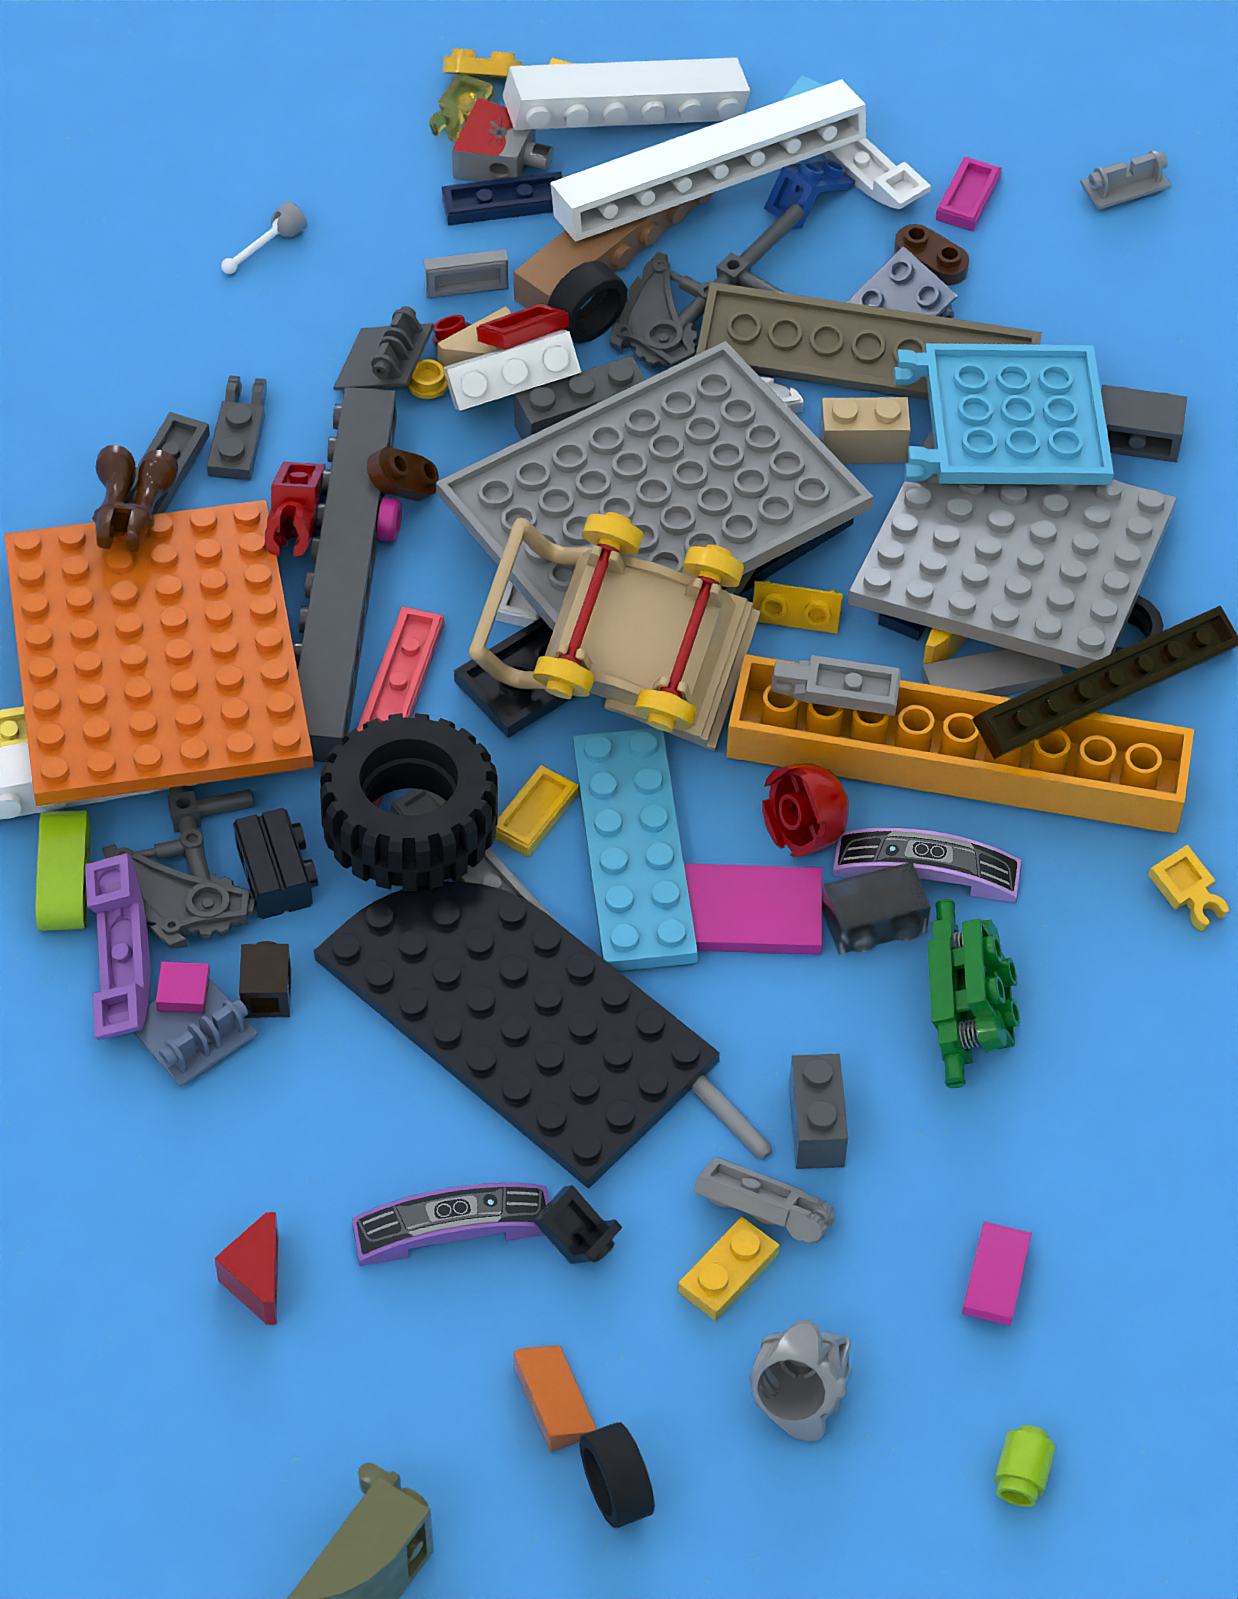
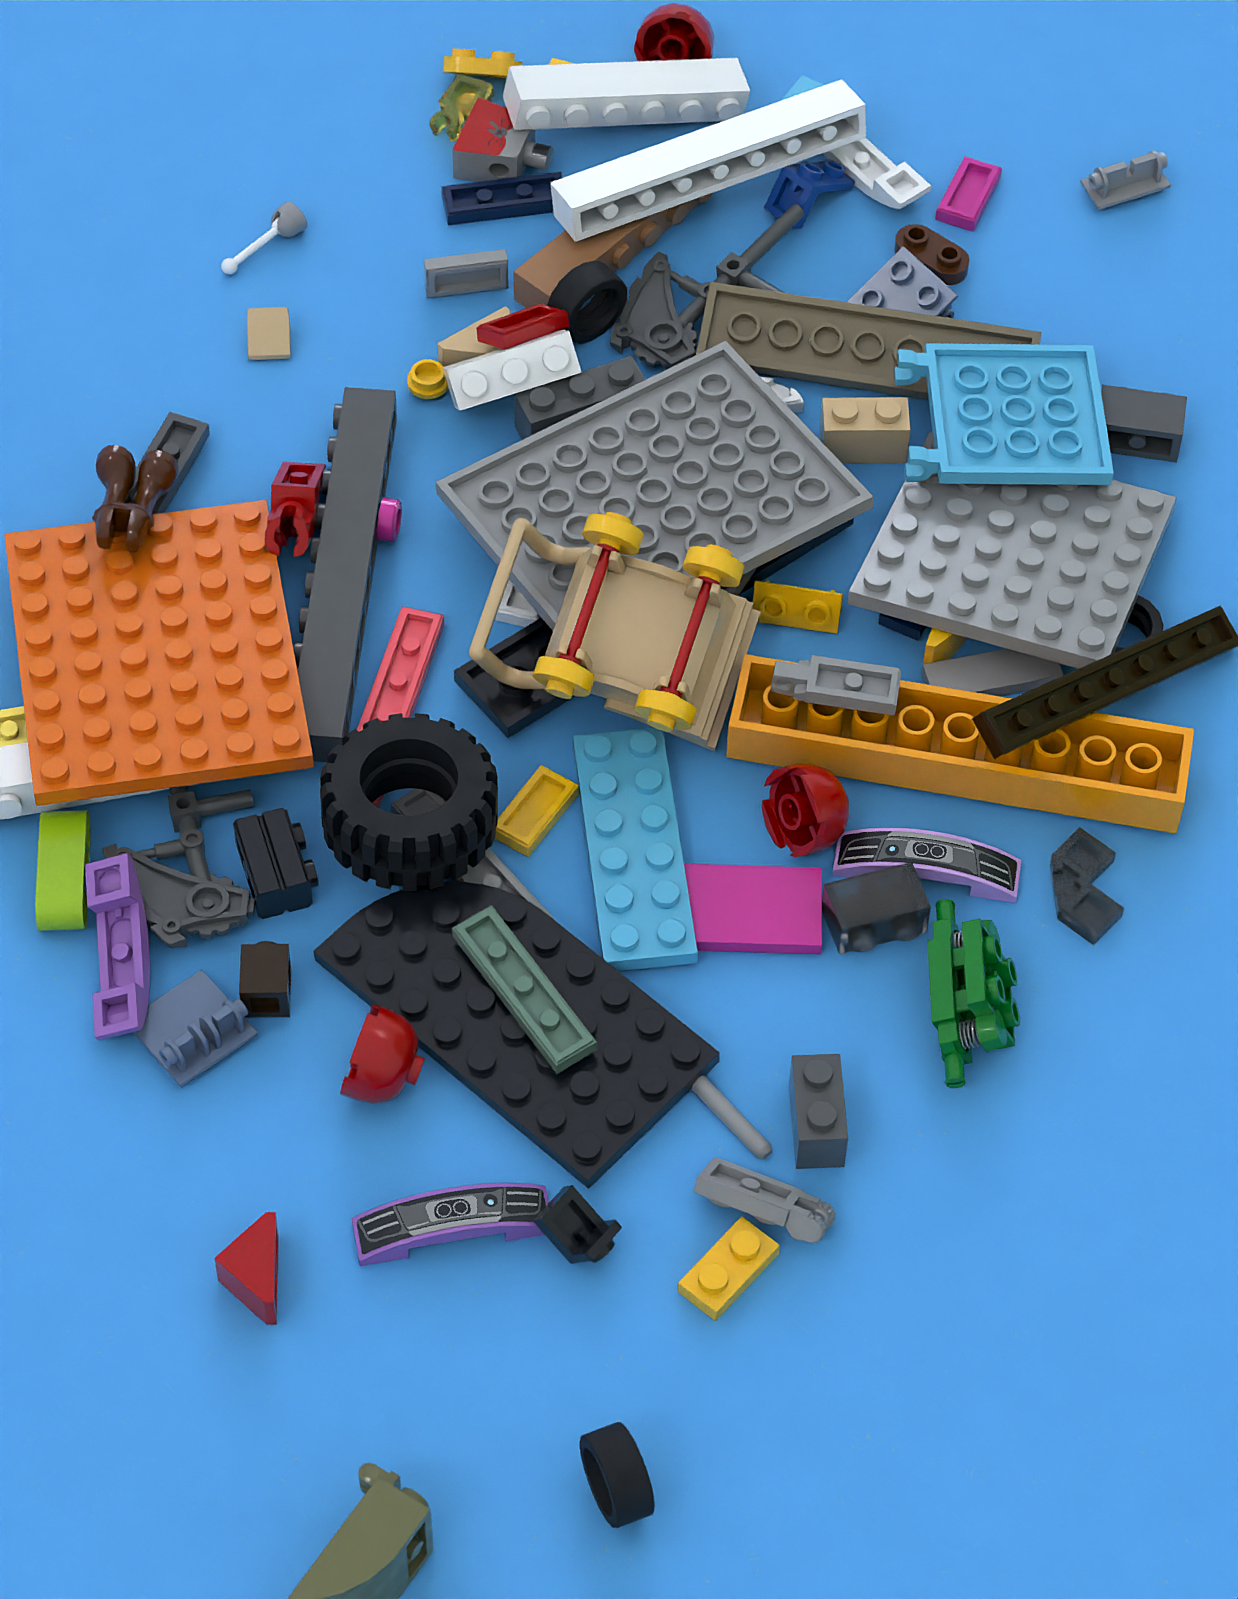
dark pink tile [156,961,210,1013] -> none
dark grey hinge [207,375,267,480] -> none
dark grey hinge [333,306,434,391] -> none
reddish brown plate [367,447,439,501] -> none
red plate [432,315,471,347] -> none
orange slope [513,1345,597,1452] -> none
light grey piece [750,1320,852,1441] -> none
dark pink slope [962,1221,1032,1326] -> none
lime brick [994,1425,1056,1507] -> none
yellow plate [1148,844,1229,932] -> none
none -> tan slope [247,307,291,360]
none -> red cylinder [340,1003,425,1104]
none -> sand green tile [452,905,597,1074]
none -> red cylinder [634,3,714,61]
none -> clear smoke tile [1050,827,1124,946]

